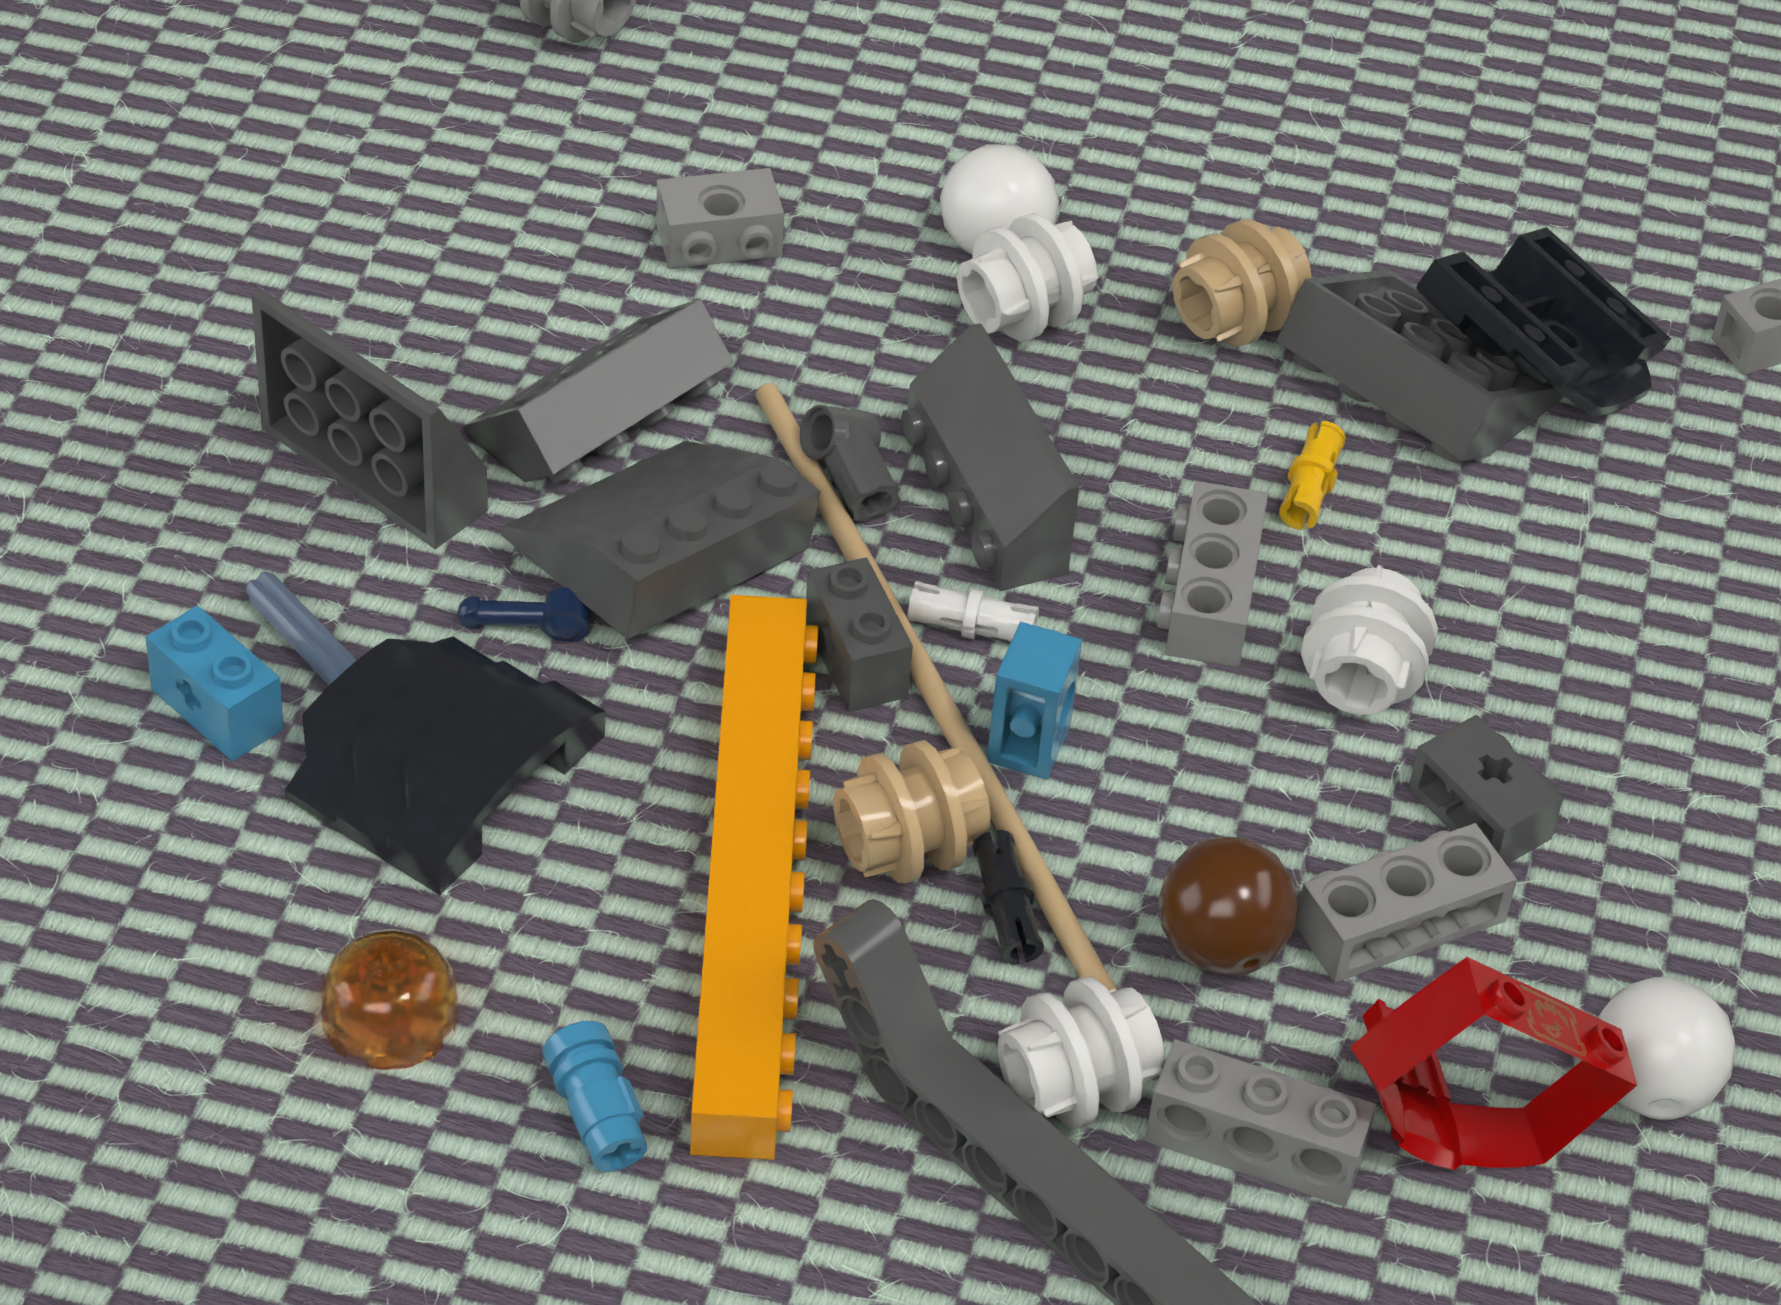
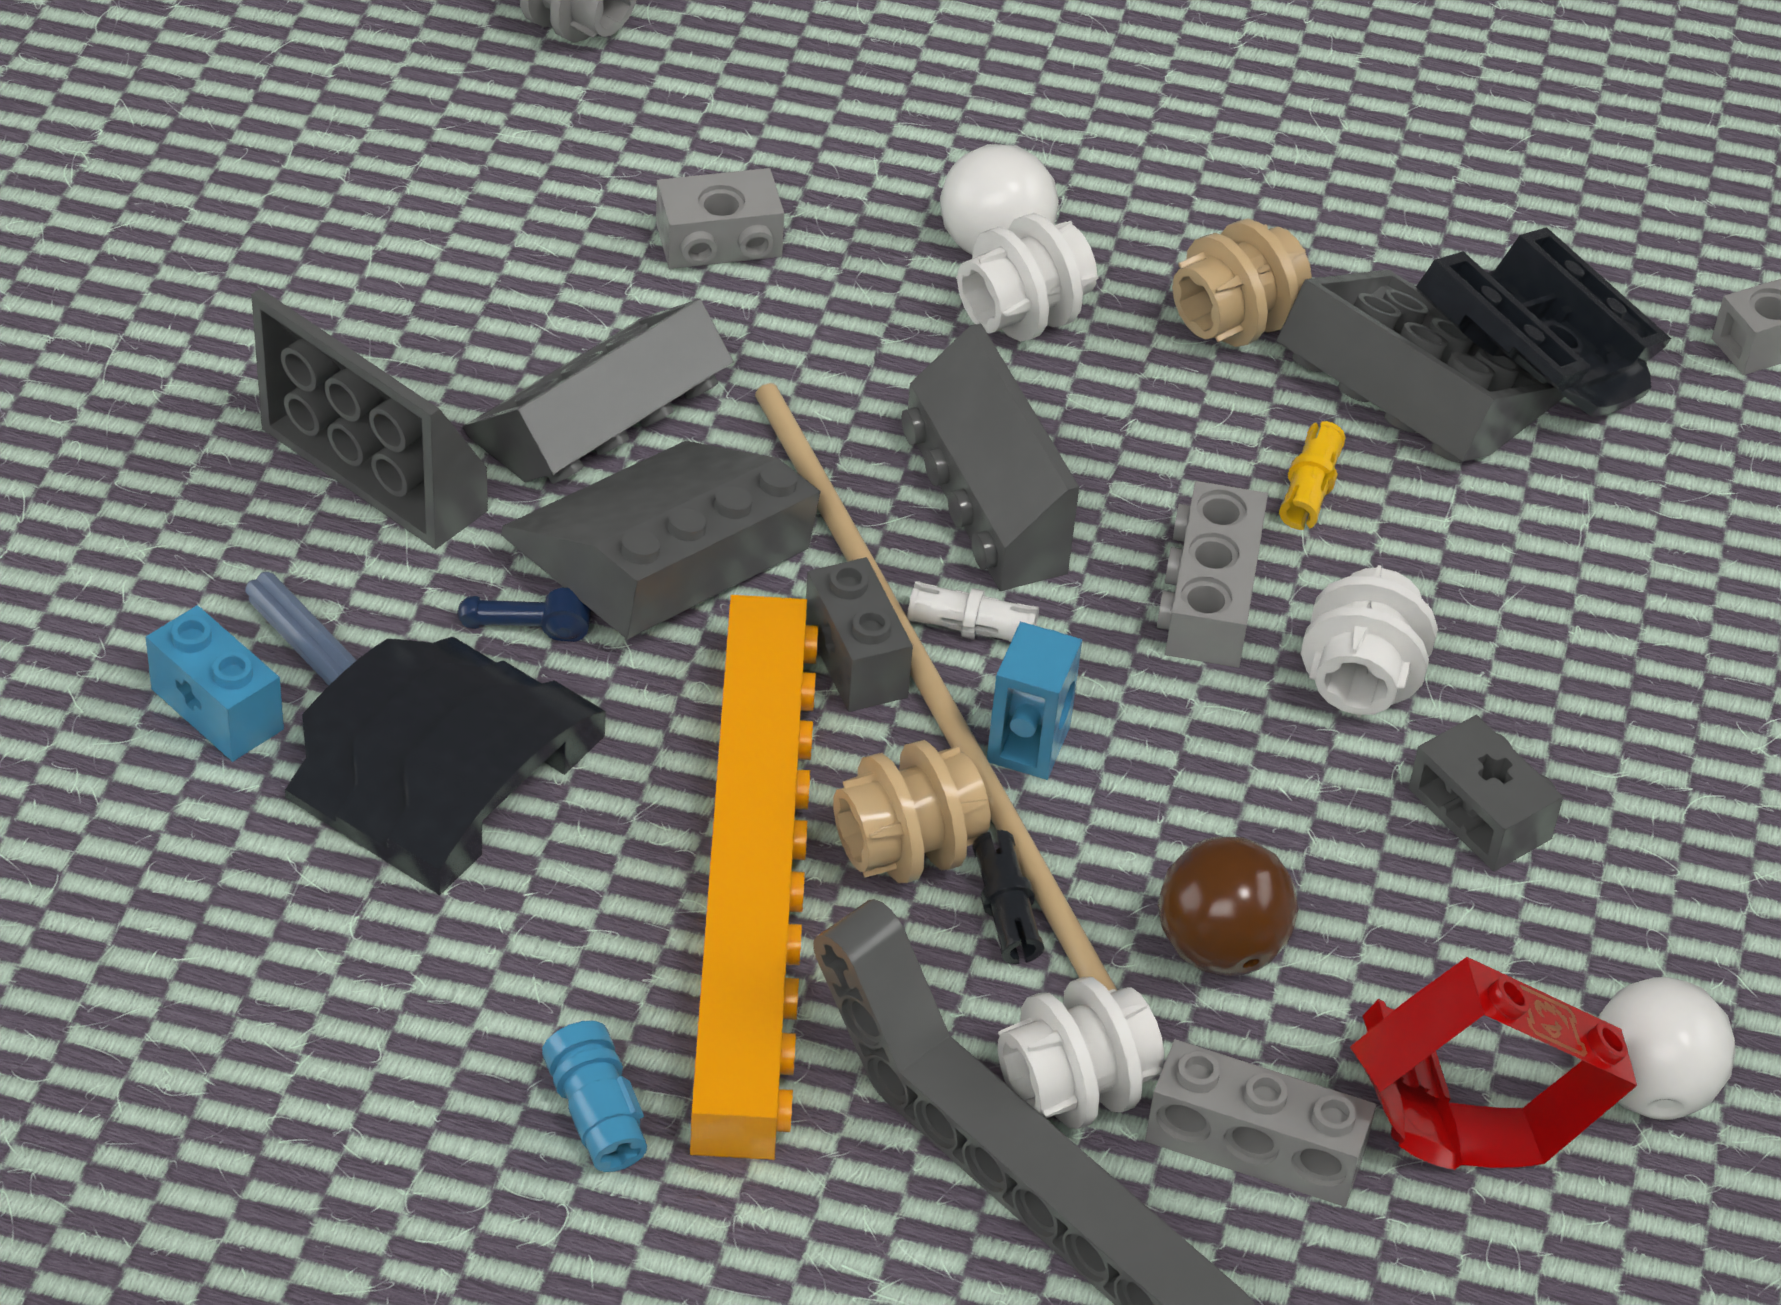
clear orange cylinder [320,929,459,1070] -> none
dark grey piece [800,405,900,522] -> none
light grey brick [1295,823,1517,983] -> none

